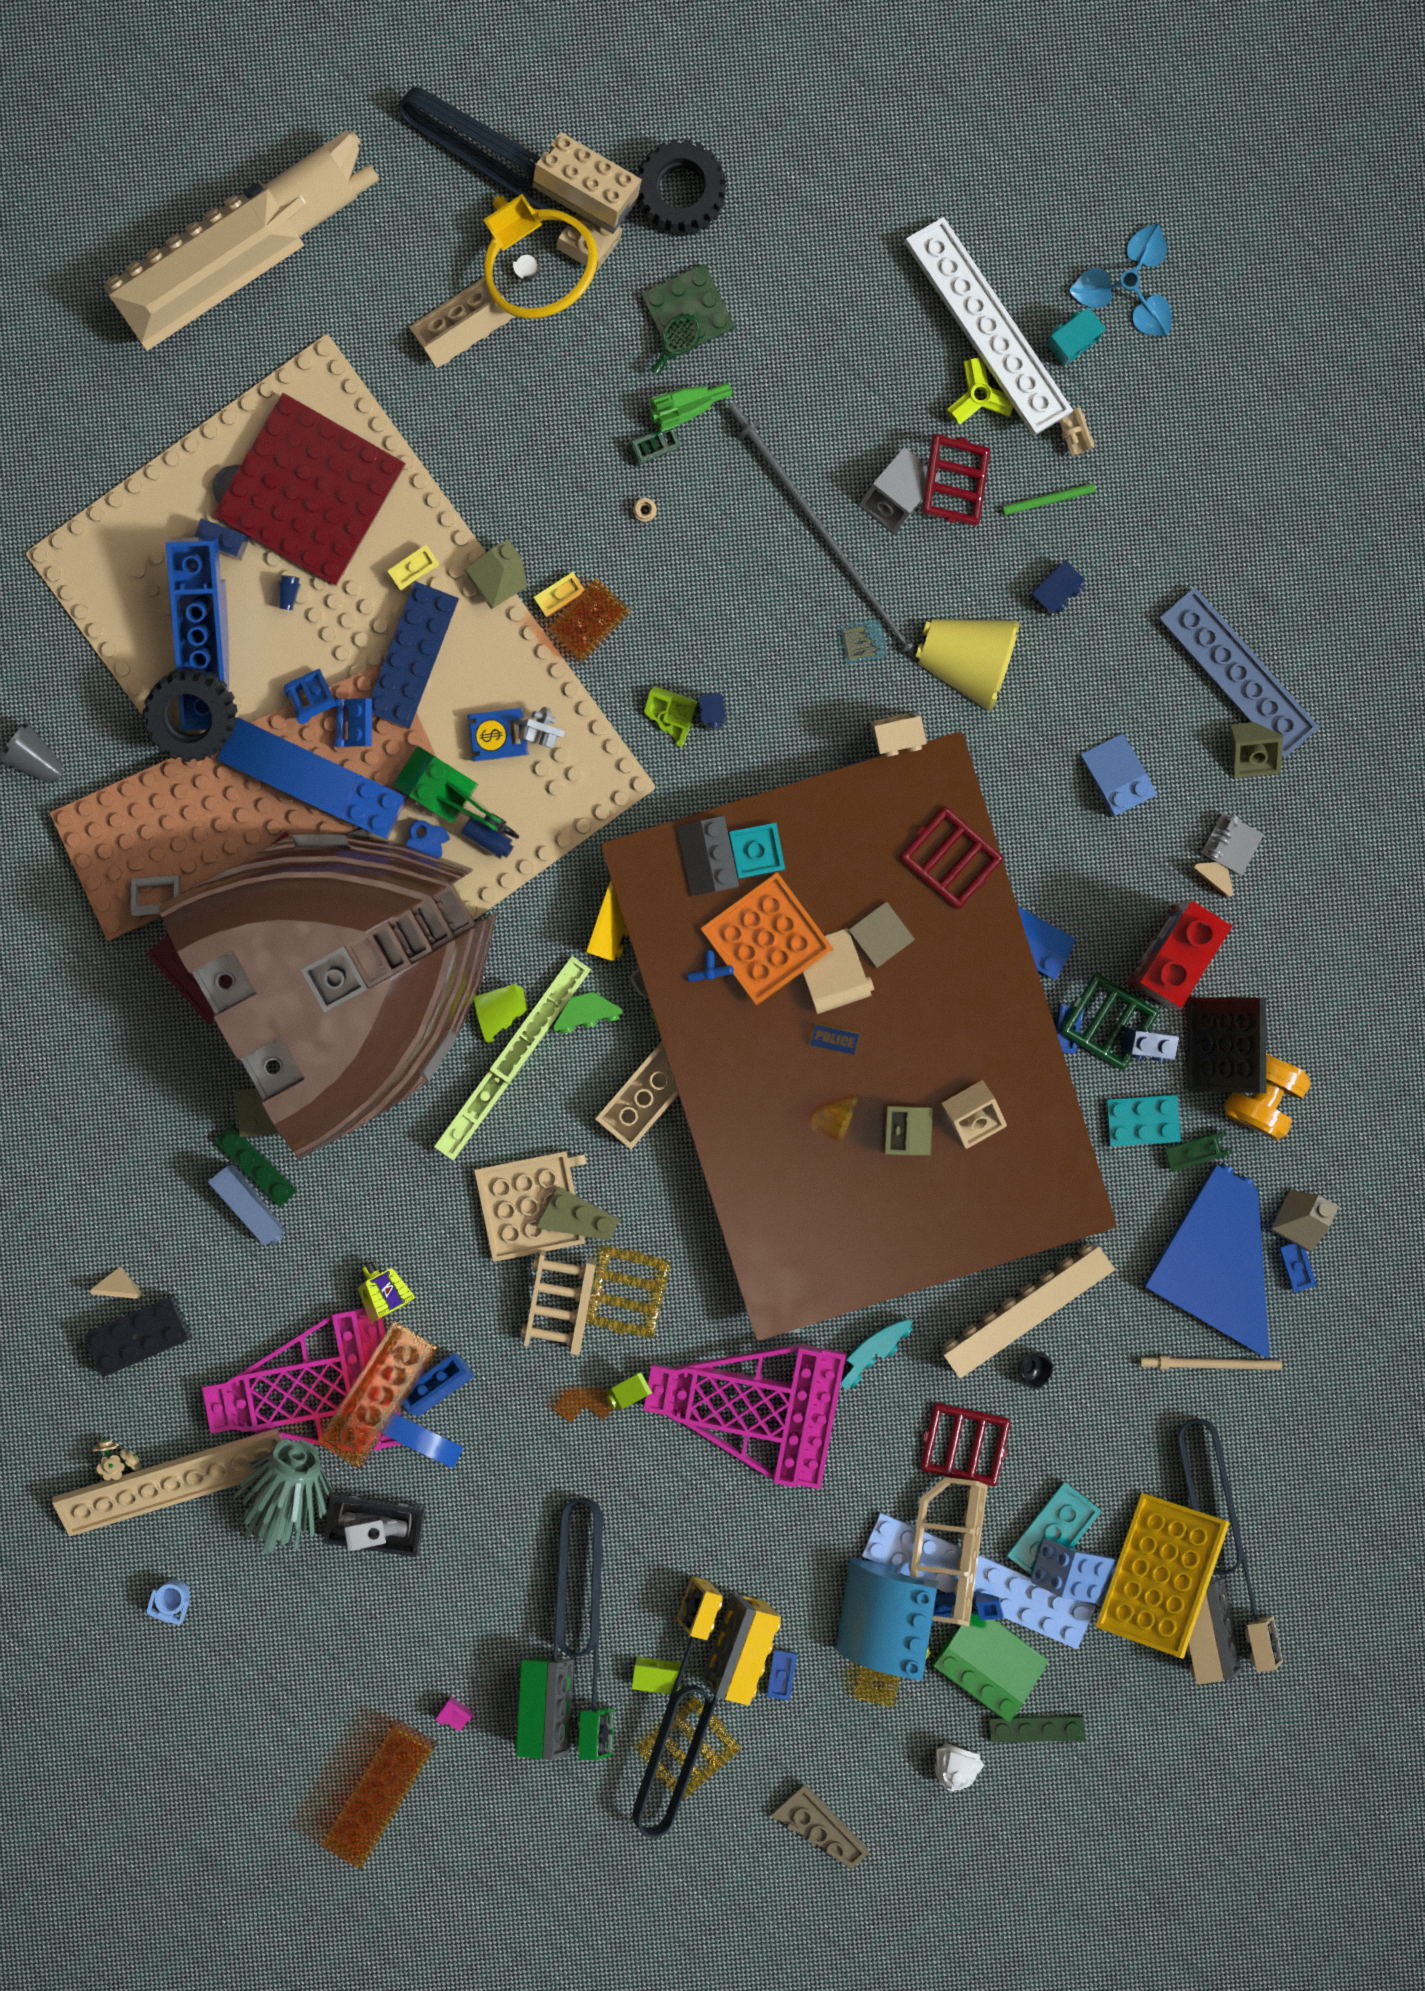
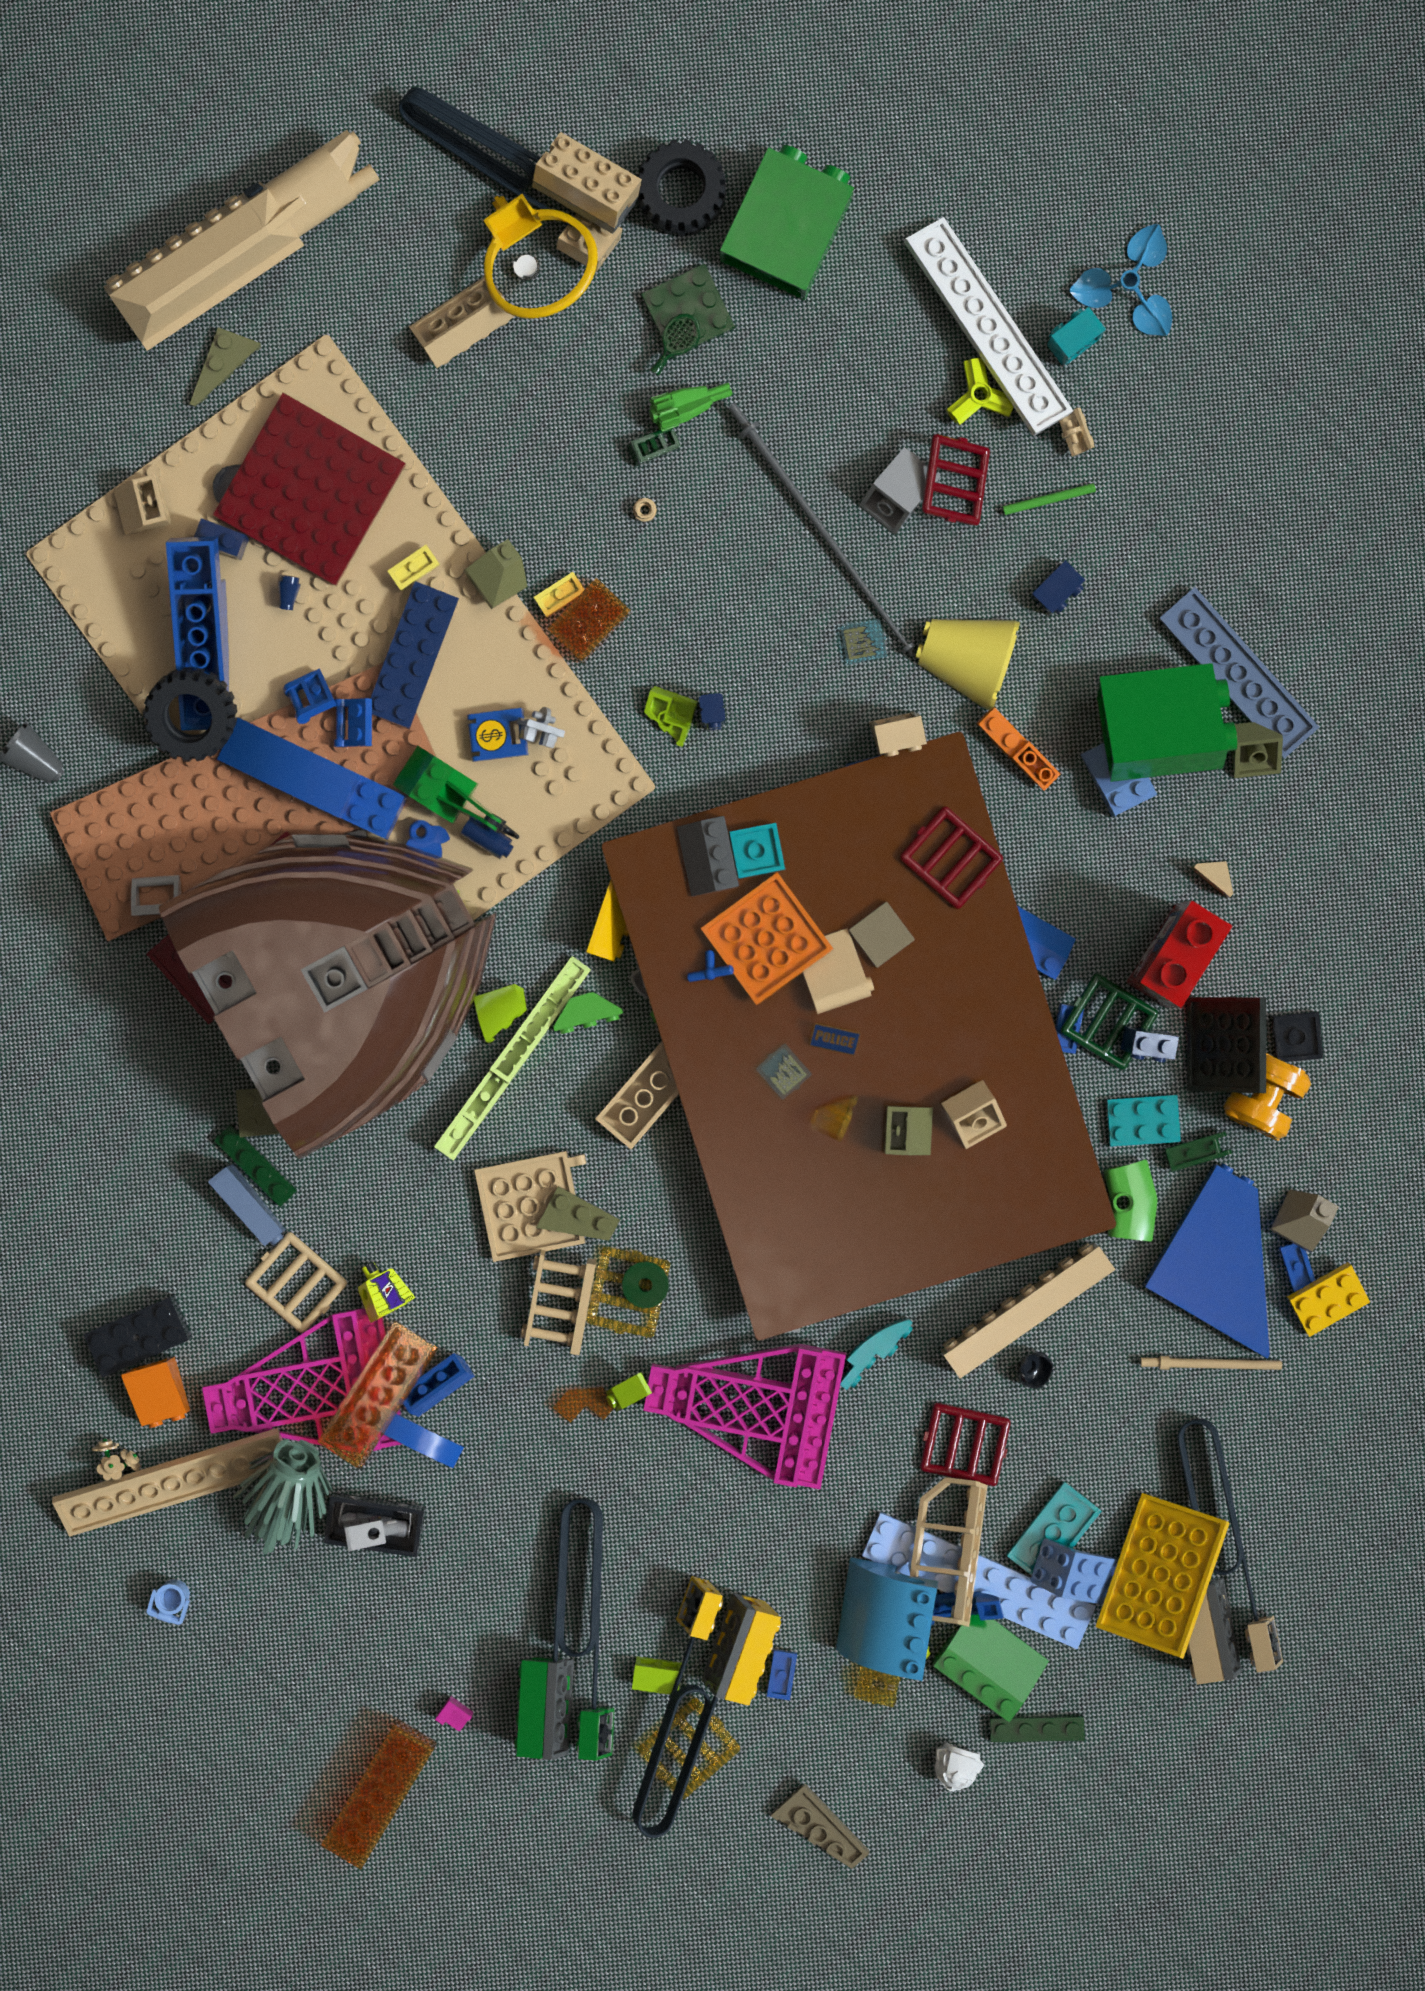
tan slope [90,1266,142,1299] -> none
light grey hinge [1201,812,1264,875] -> none
none -> tan slope [114,474,171,535]
none -> orange slope [121,1356,190,1428]
none -> olive wing [190,327,261,407]
none -> tan bar [245,1232,347,1333]
none -> dark green tile [622,1261,669,1308]
none -> green brick [720,145,854,301]
none -> piece [756,1043,812,1100]
none -> orange slope [976,707,1061,791]
none -> green brick [1096,663,1238,782]
none -> bright green panel [1103,1159,1157,1242]
none -> black tile [1271,1012,1324,1062]
none -> yellow plate [1287,1262,1370,1337]

